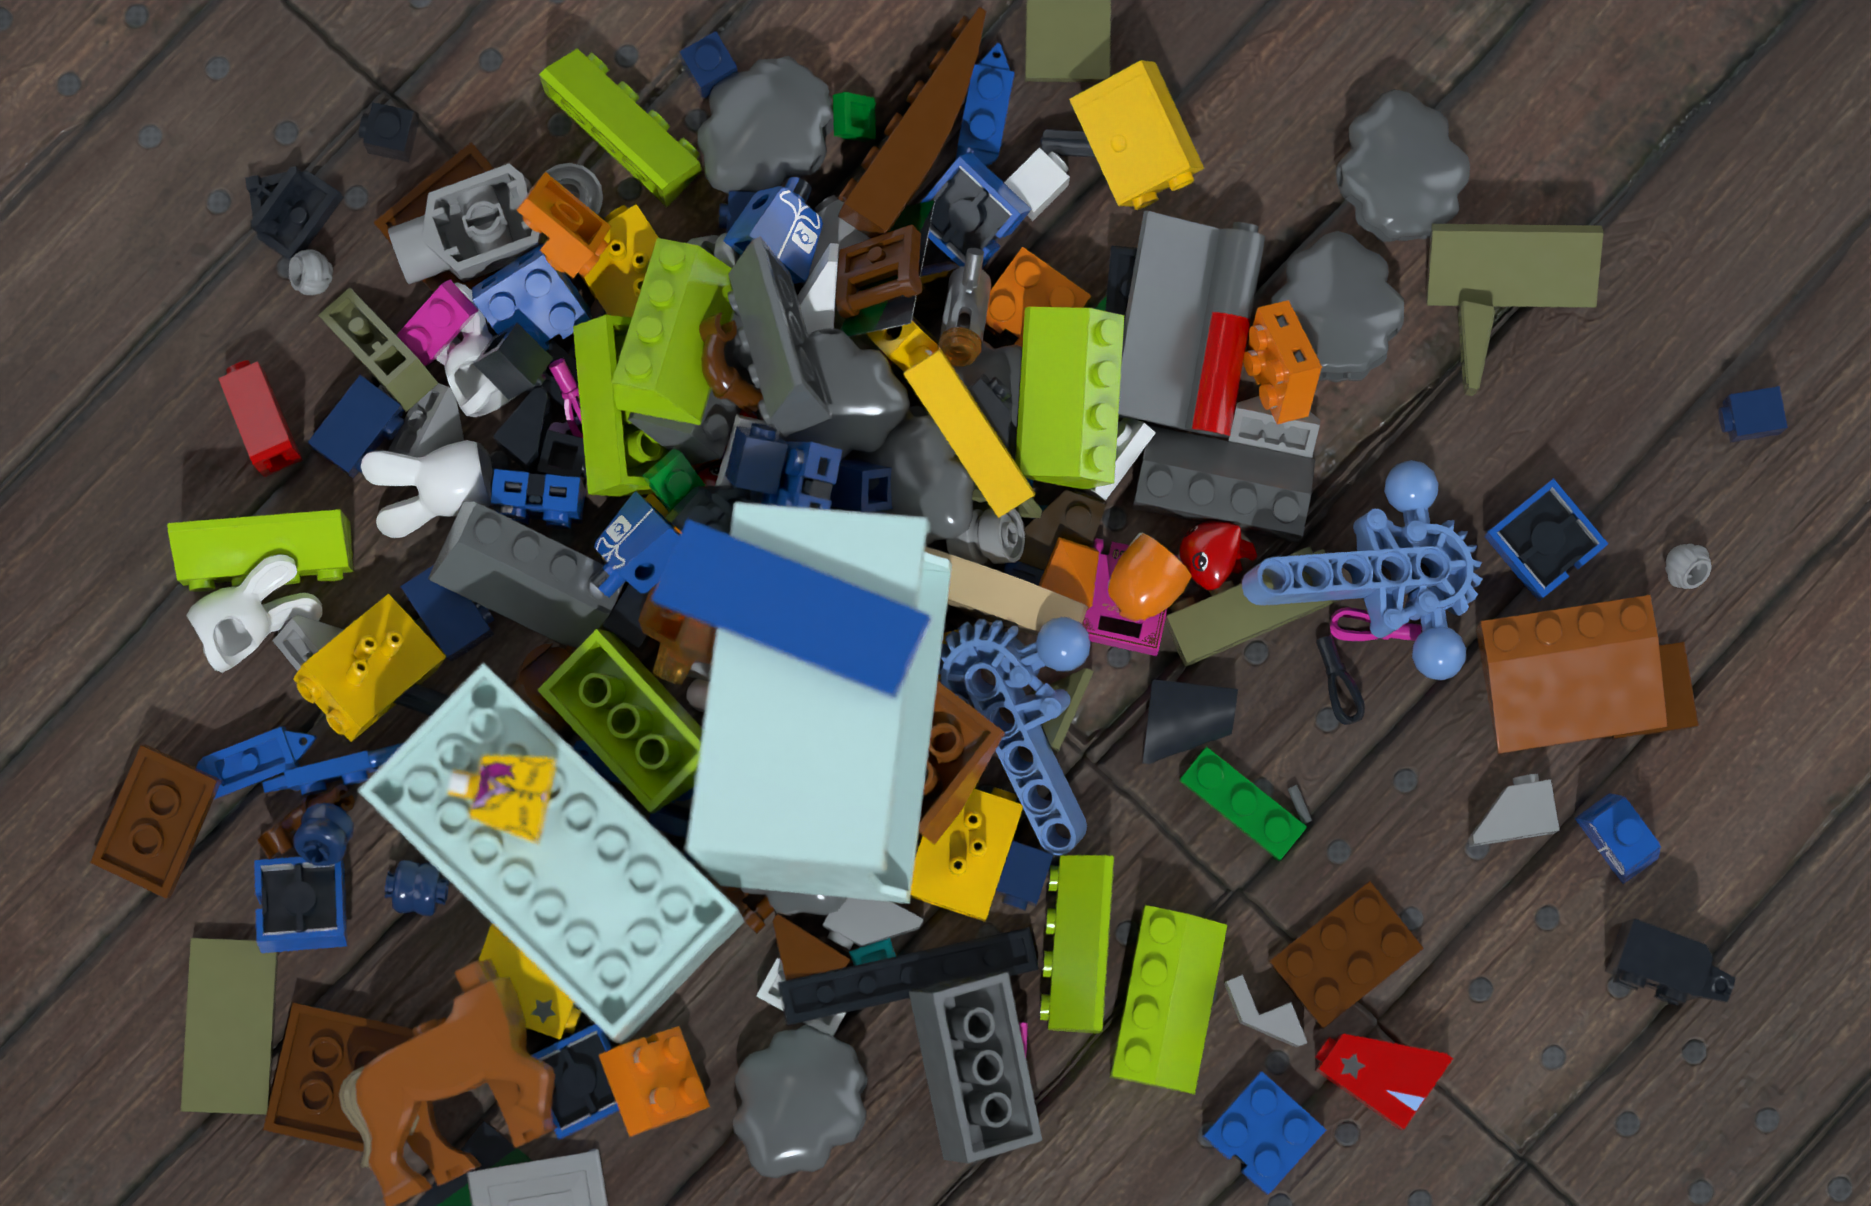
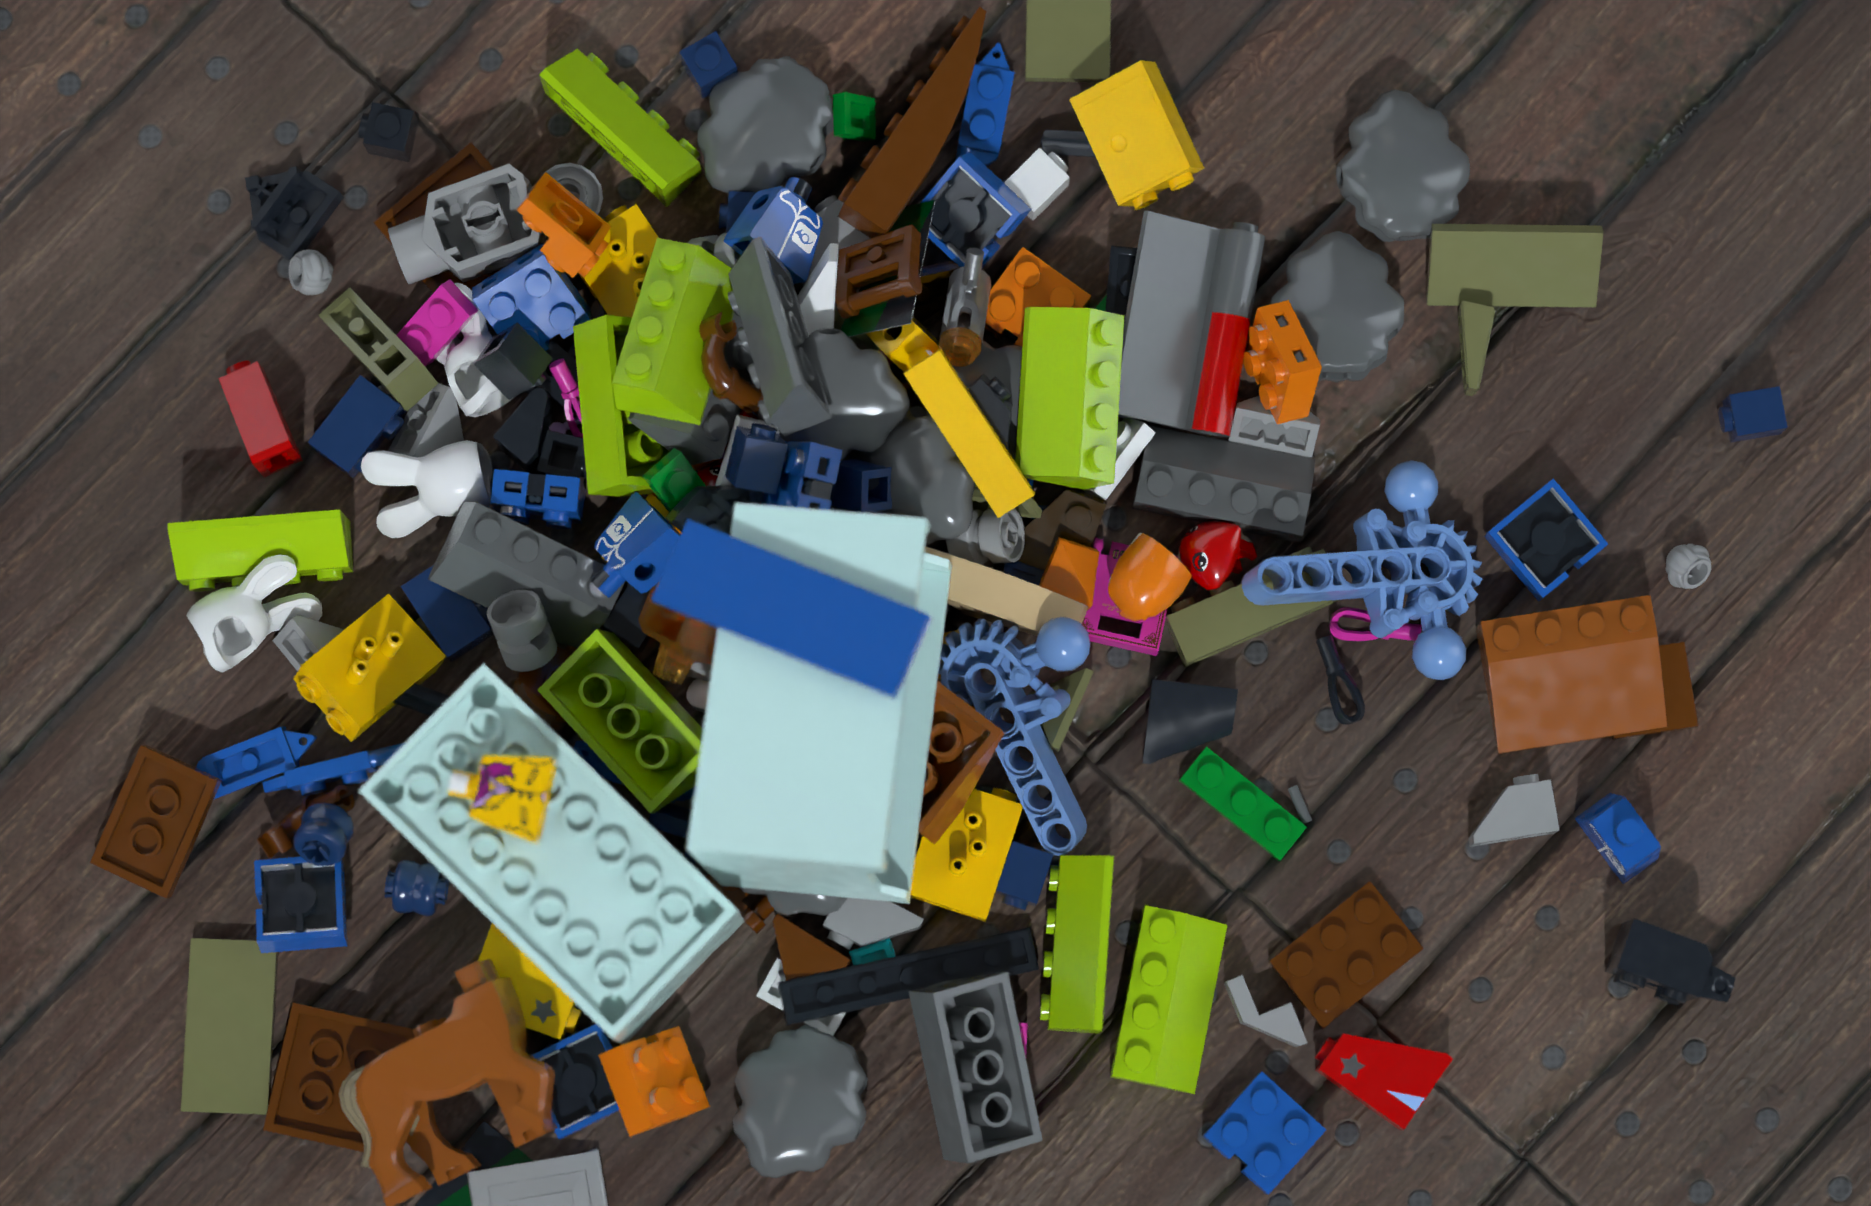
none -> light grey wheel [487,589,557,672]

